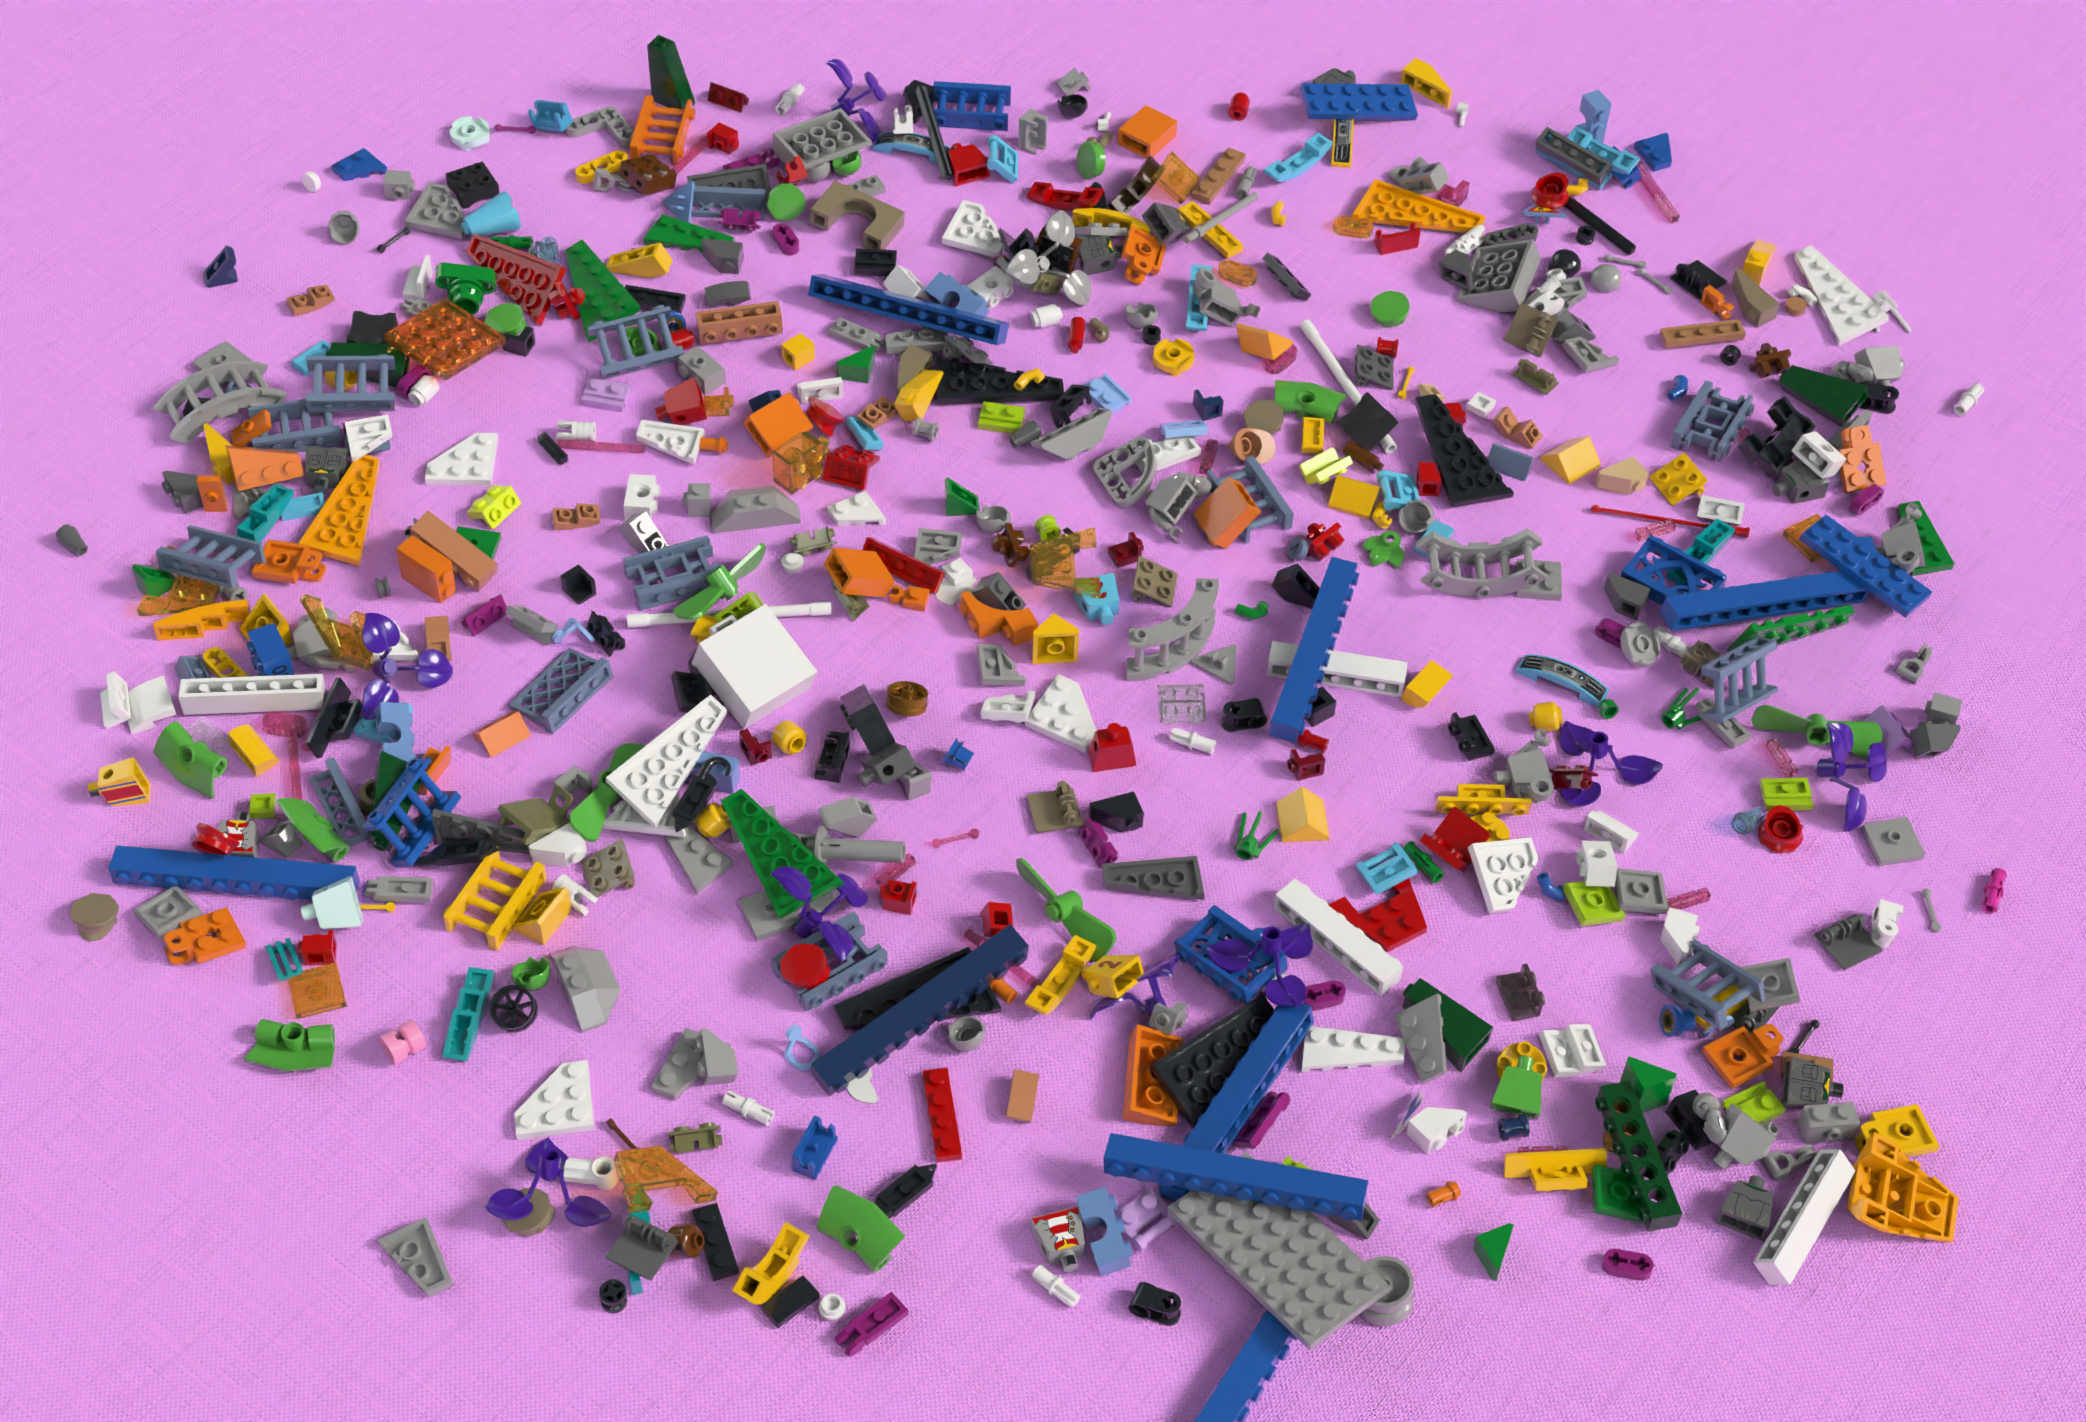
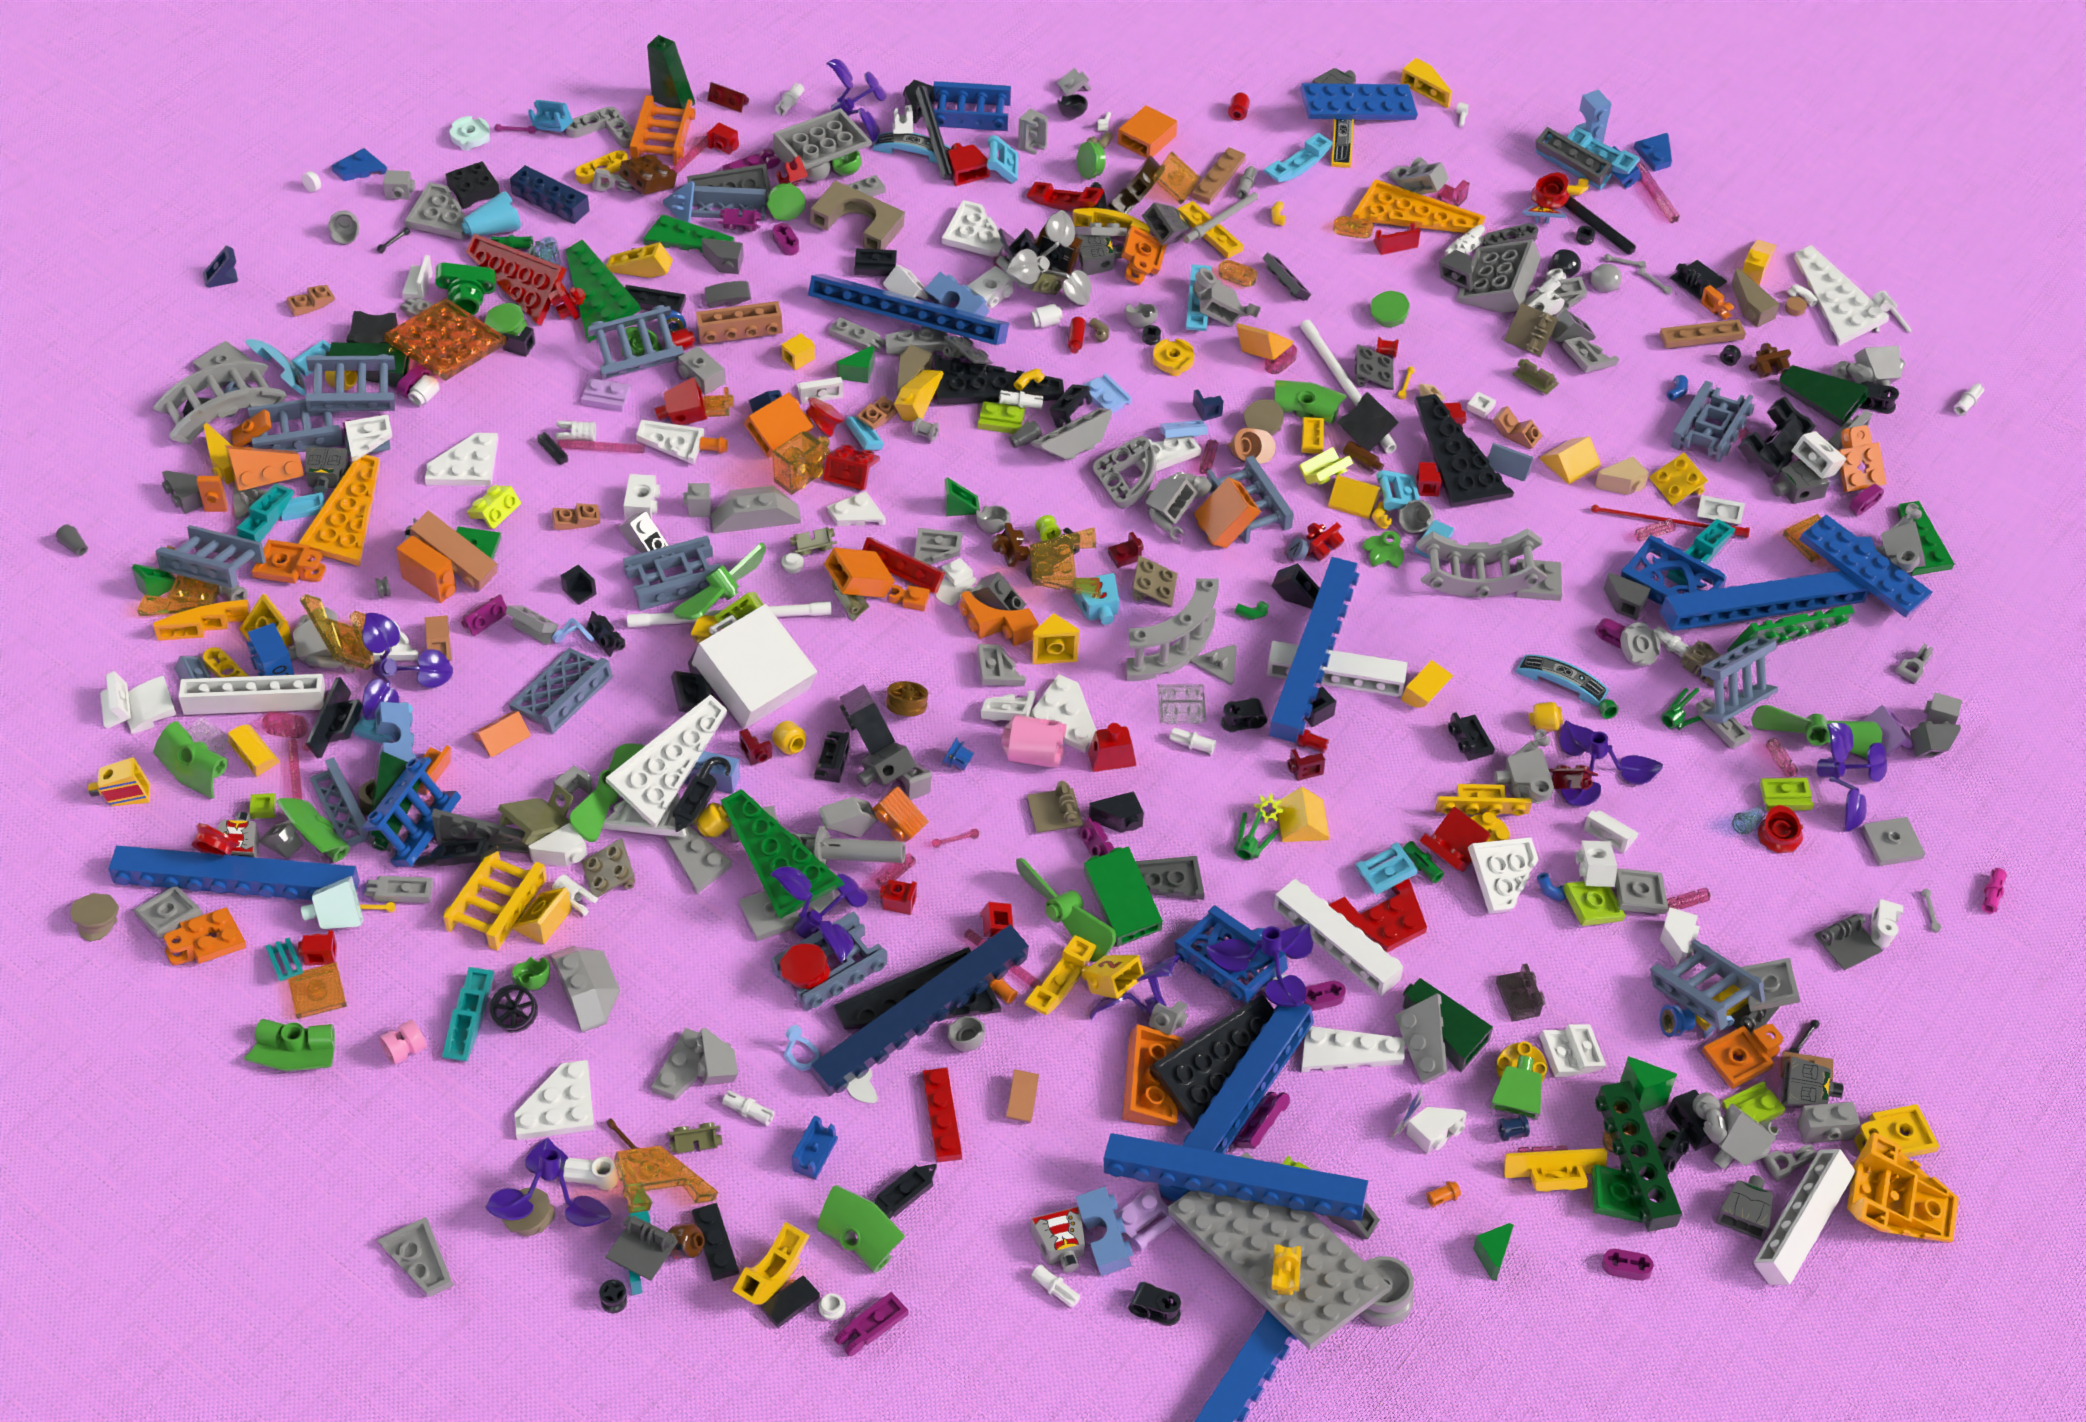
none -> medium azure slope [245,339,306,396]
none -> dark blue brick [510,165,590,224]
none -> orange brick [872,786,929,843]
none -> white pin [999,390,1043,409]
none -> bright pink cylinder [1001,715,1067,768]
none -> green brick [1084,846,1163,947]
none -> neon yellow gear [1254,793,1283,823]
none -> yellow hips [1272,1244,1301,1295]

